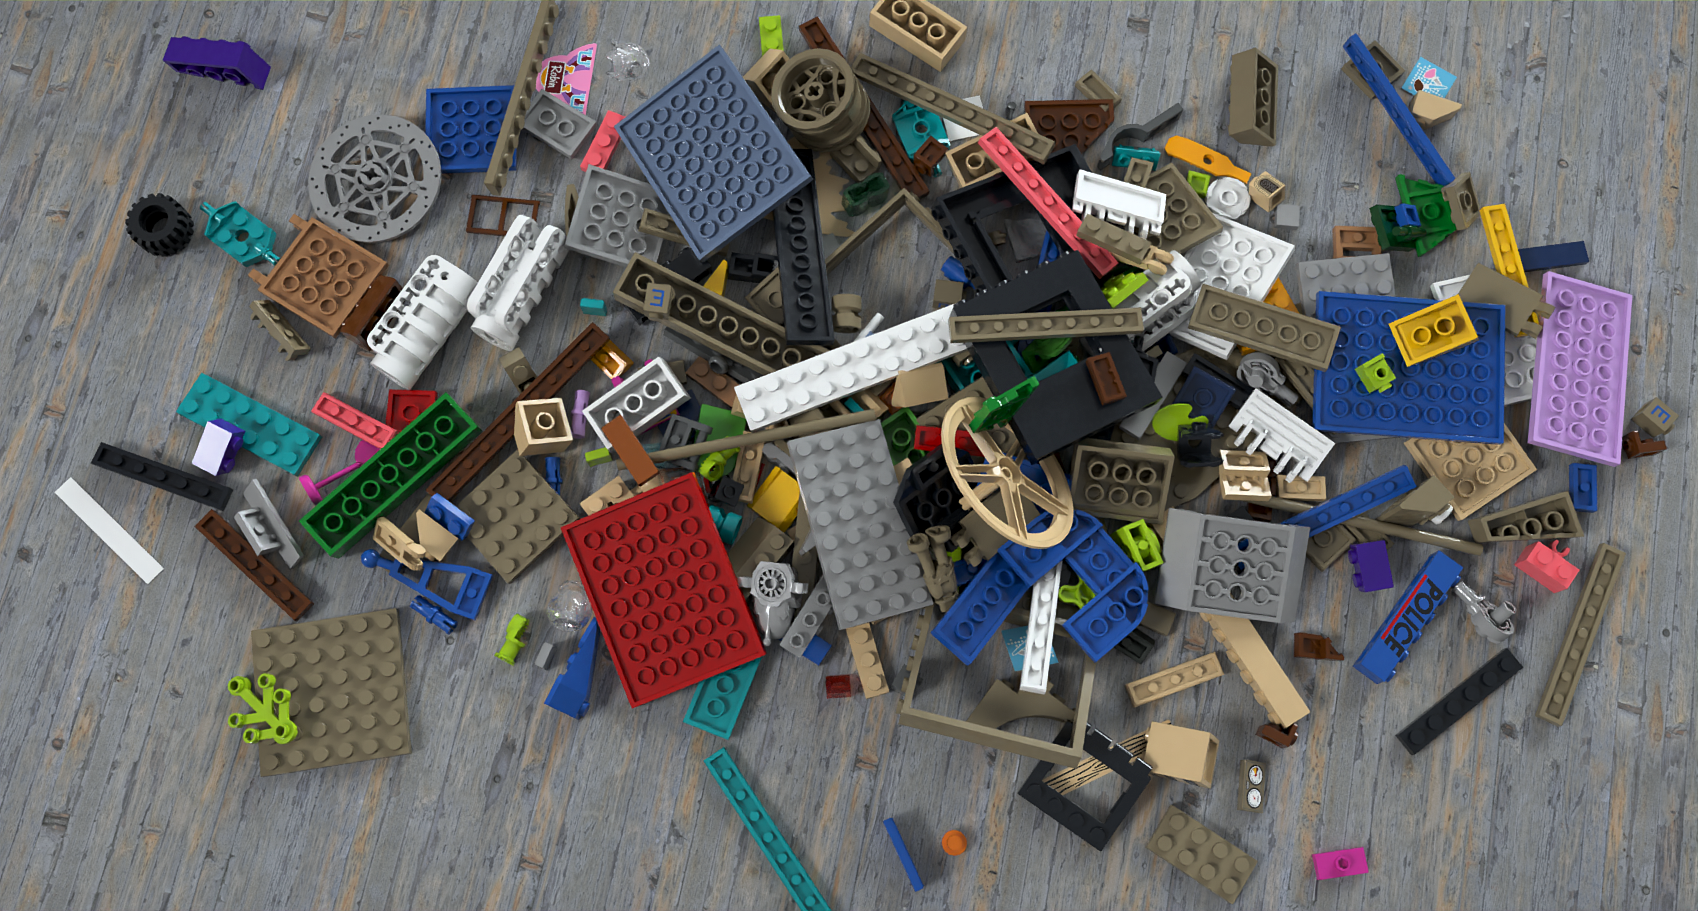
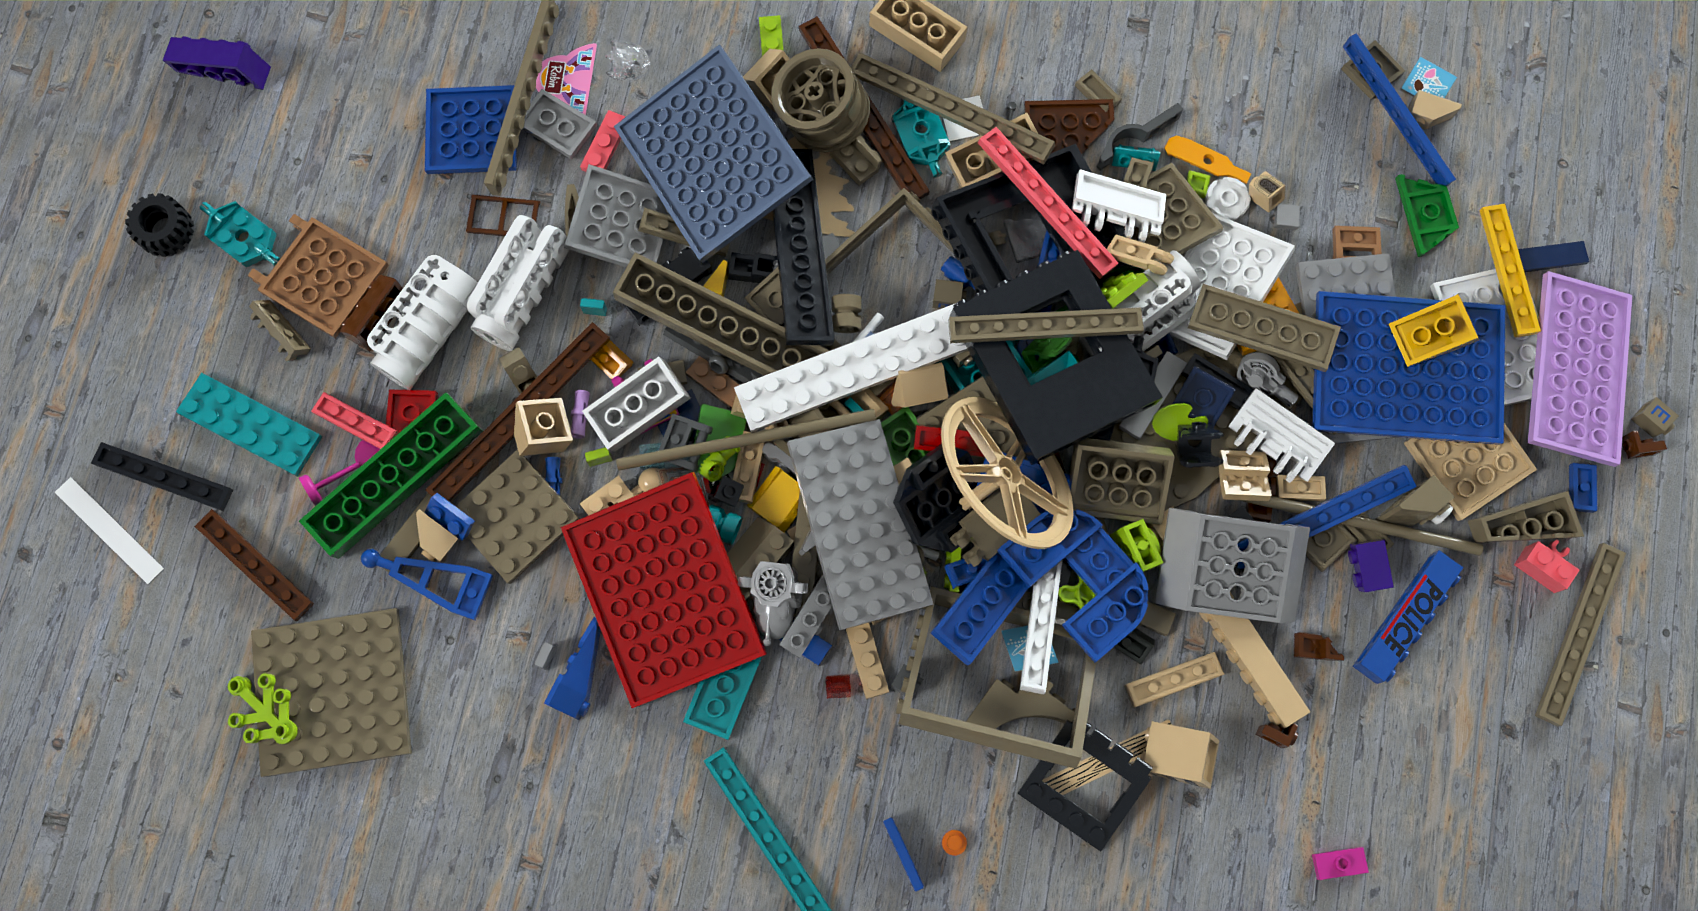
brick [192,419,245,476] -> none
light grey bracket [234,479,304,569] -> none
light grey piece [308,114,442,243] -> none
tan hinge [373,516,426,571] -> none
blue pin [410,595,458,635] -> none
lime connector [494,614,529,666] -> none
clear hair [547,580,593,632] -> none
dark orange tile [601,415,660,487] -> none
dark tan brick [643,282,673,322] -> none
clear green brick [841,173,890,217] -> none
dark tan piece [906,525,959,612] -> none
reddish brown bracket [914,136,948,177] -> none
green wing [969,376,1040,433] -> none
dark tan plate [1076,213,1151,265] -> none
reddish brown plate [1085,352,1127,406] -> none
dark tan plate [1145,805,1258,904] -> none
dark tan slope [1228,47,1278,146] -> none
slope [1237,760,1266,813] -> none
lime brick [1355,353,1396,393] -> none
dark green plate [1369,204,1427,252] -> none
blue plate [1394,203,1421,228] -> none
black plate [1395,648,1523,755] -> none
dark tan hinge [1441,172,1480,231] -> none
light grey pin [1452,580,1517,643] -> none
dark tan tile [1458,263,1556,339] -> none

